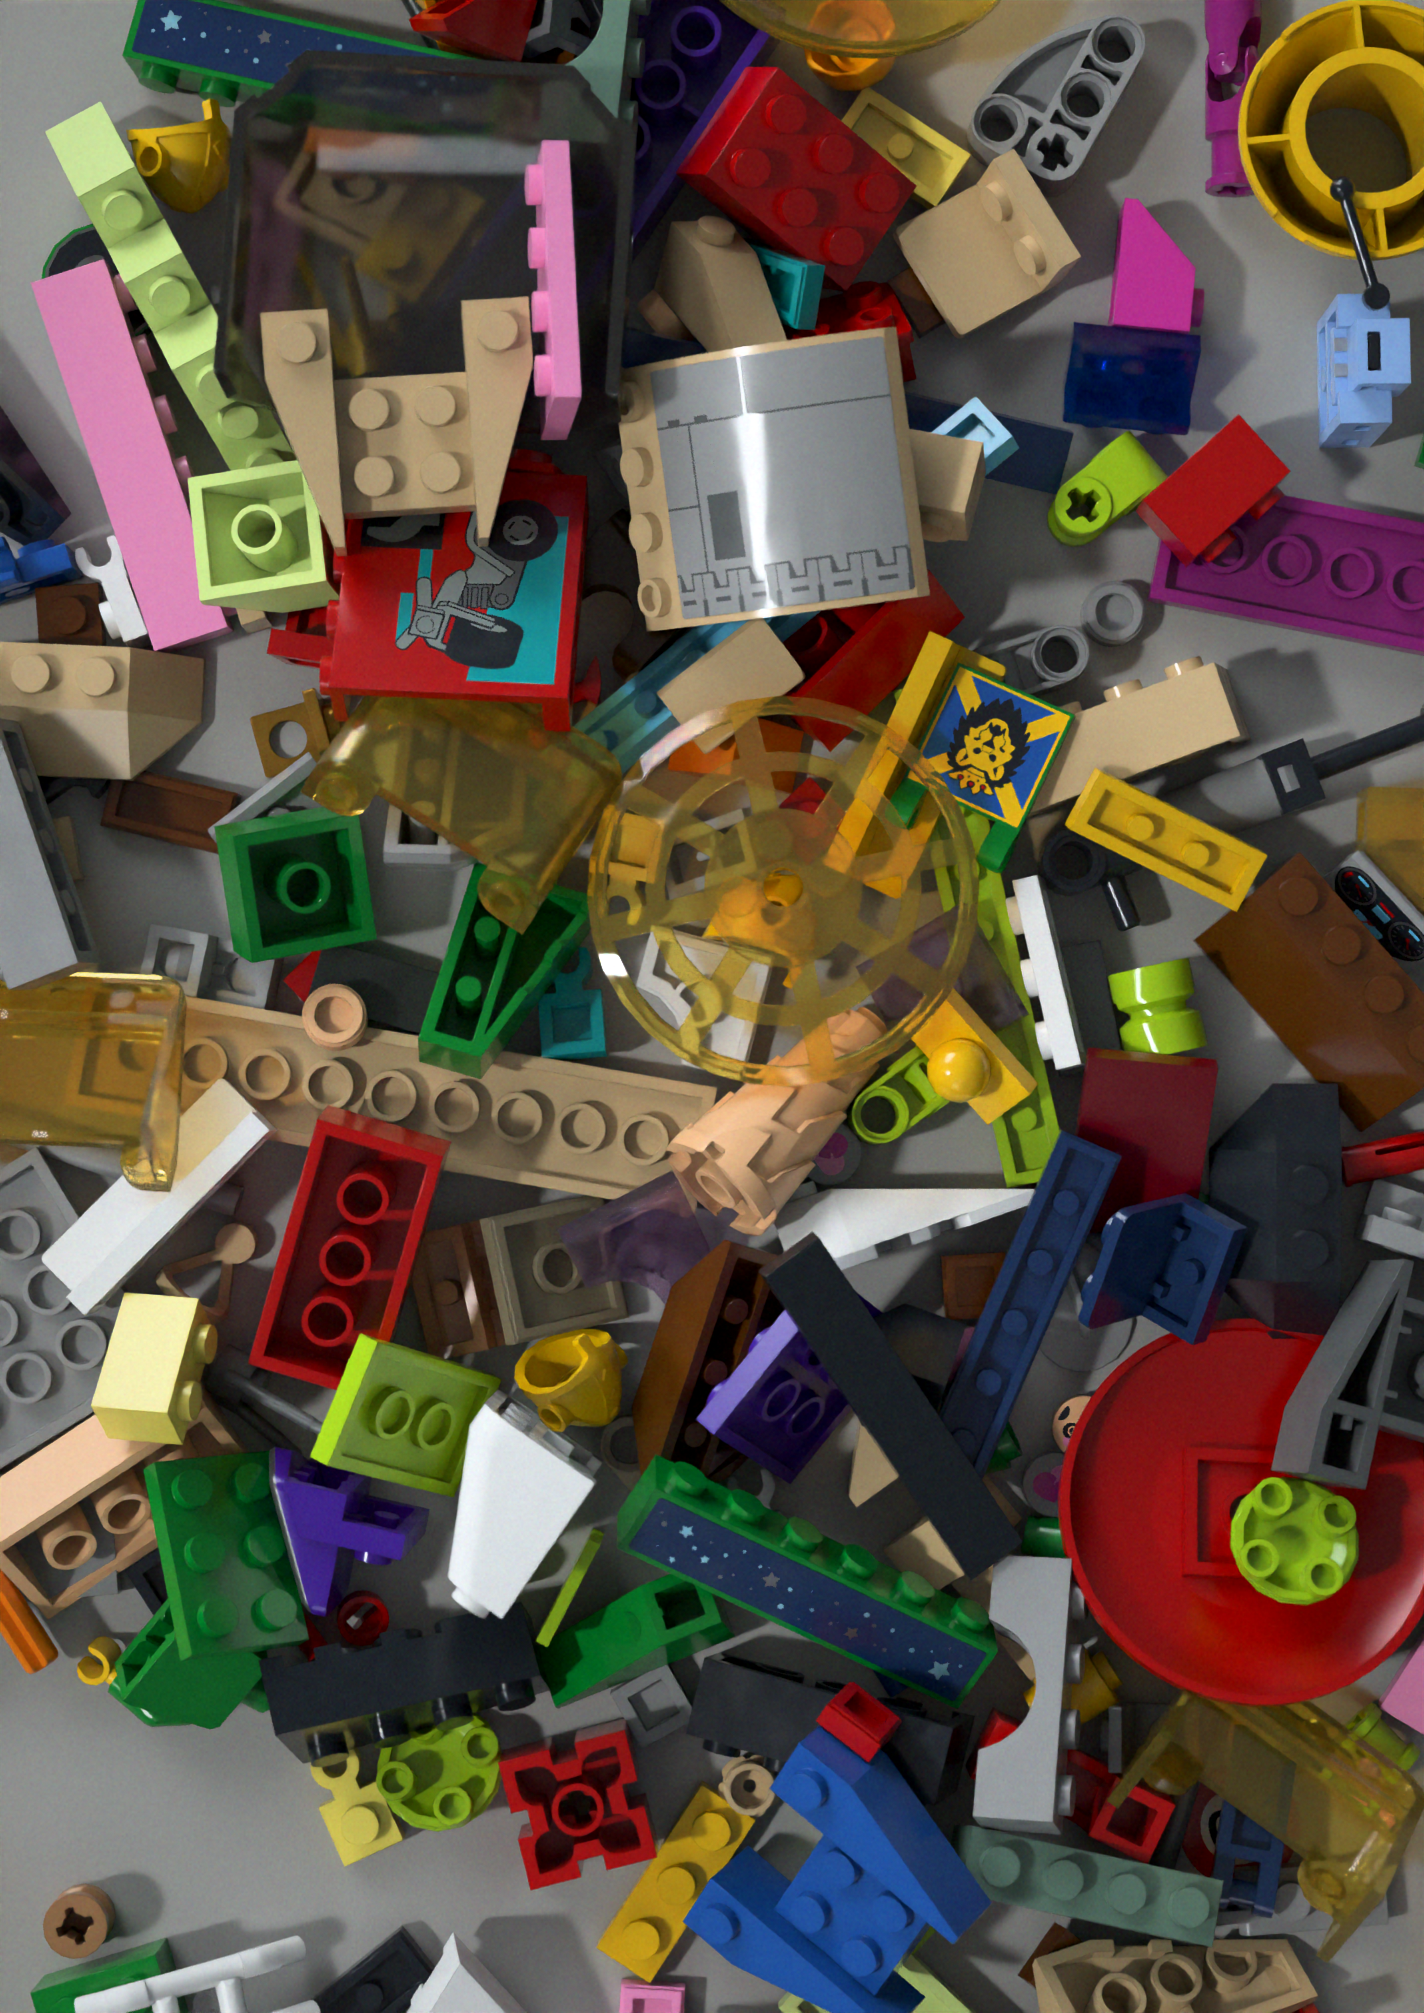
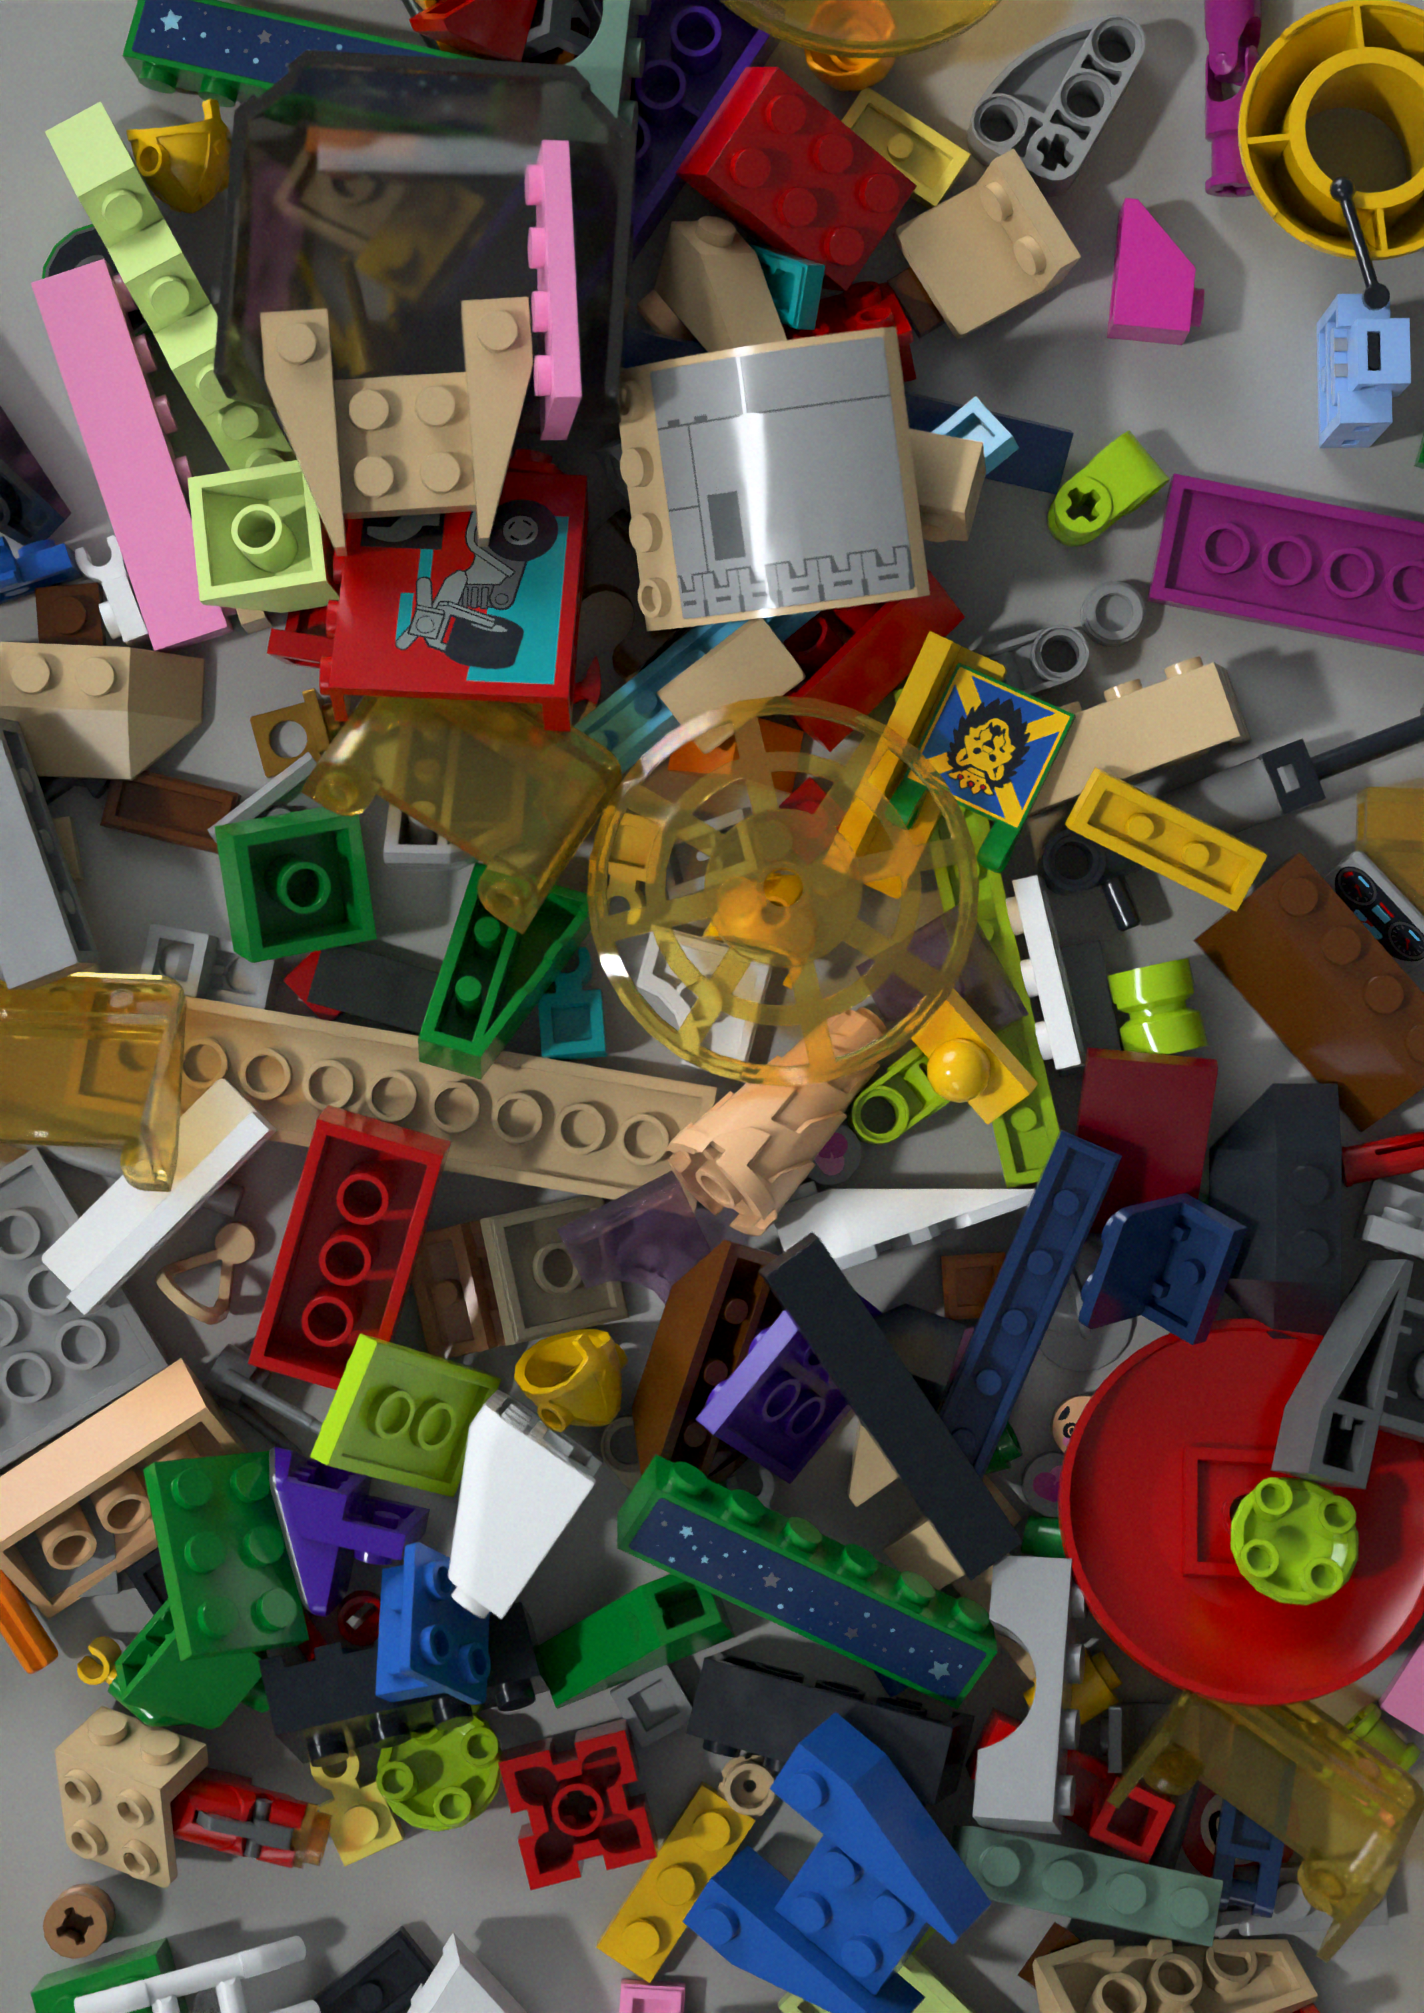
light yellow piece [91,1292,218,1445] -> none
light nougat tile [302,984,368,1051] -> none
lime piece [536,1527,605,1647] -> none
red tile [816,1681,903,1762] -> none
clear blue bracket [1062,322,1201,435] -> none
red brick [1135,414,1291,568] -> none
none -> tan bracket [54,1706,208,1888]
none -> red plate [170,1767,333,1869]
none -> blue bracket [375,1542,491,1705]

